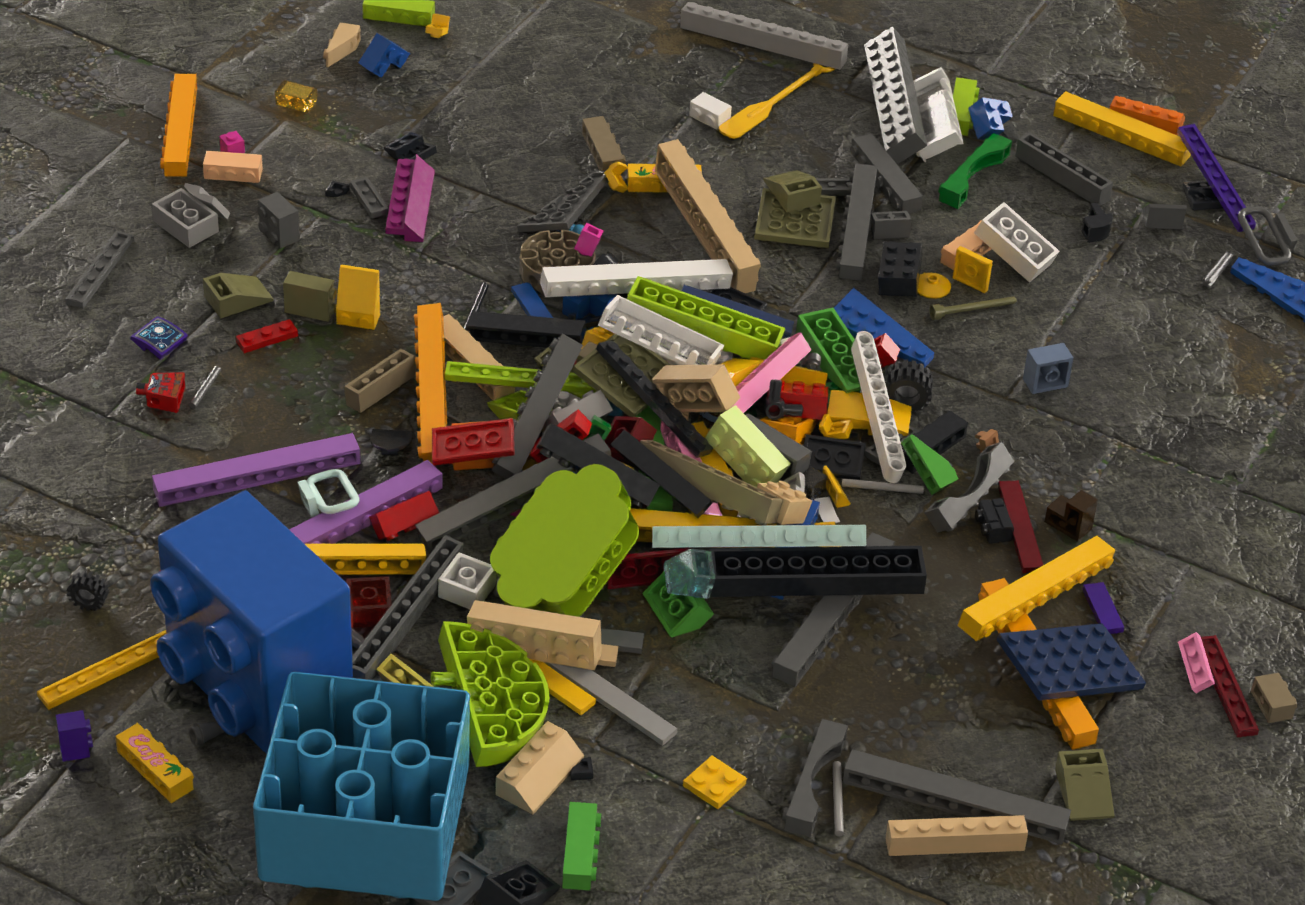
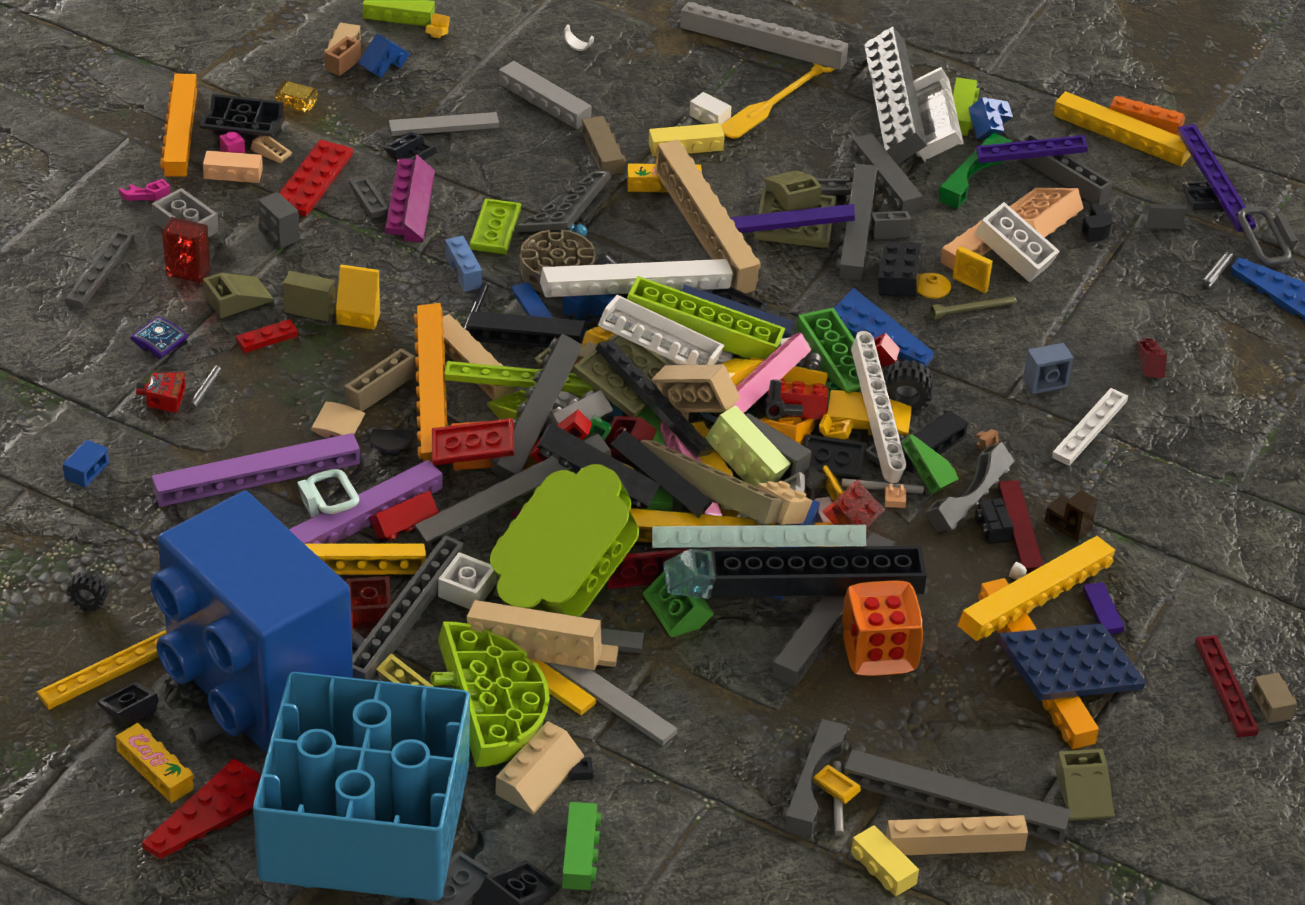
dark purple brick [56,710,93,762] -> none
light grey slope [184,183,230,220] -> none
black tile [325,181,350,197] -> none
dark pink brick [574,223,604,257] -> none
yellow bracket [604,162,628,193] -> none
yellow plate [683,755,747,809] -> none
bright pink plate [1178,632,1215,694] -> none
none -> blue brick [63,440,109,488]
none -> black slope [97,682,159,728]
none -> dark pink piece [119,179,171,202]
none -> red wing [142,758,261,859]
none -> clear red brick [162,217,211,284]
none -> black piece [199,94,285,137]
none -> tan slope [250,135,292,163]
none -> red plate [279,140,353,217]
none -> tan slope [310,402,365,439]
none -> medium nougat brick [325,36,361,76]
none -> light grey tile [389,112,499,136]
none -> medium blue arch [445,236,482,292]
none -> lime tile [469,198,521,254]
none -> light grey brick [499,61,592,130]
none -> white helmet [564,25,594,51]
none -> light yellow brick [649,123,725,157]
none -> dark purple tile [730,204,855,233]
none -> yellow tile [812,765,861,804]
none -> clear red brick [822,479,885,528]
none -> orange piece [842,581,923,676]
none -> light yellow brick [851,825,919,897]
none -> light nougat tile [885,484,906,508]
none -> dark purple tile [976,135,1088,163]
none -> light nougat slope [1009,188,1084,237]
none -> white hinge [1009,562,1027,580]
none -> white plate [1052,388,1128,466]
none -> dark red slope [1137,338,1167,378]

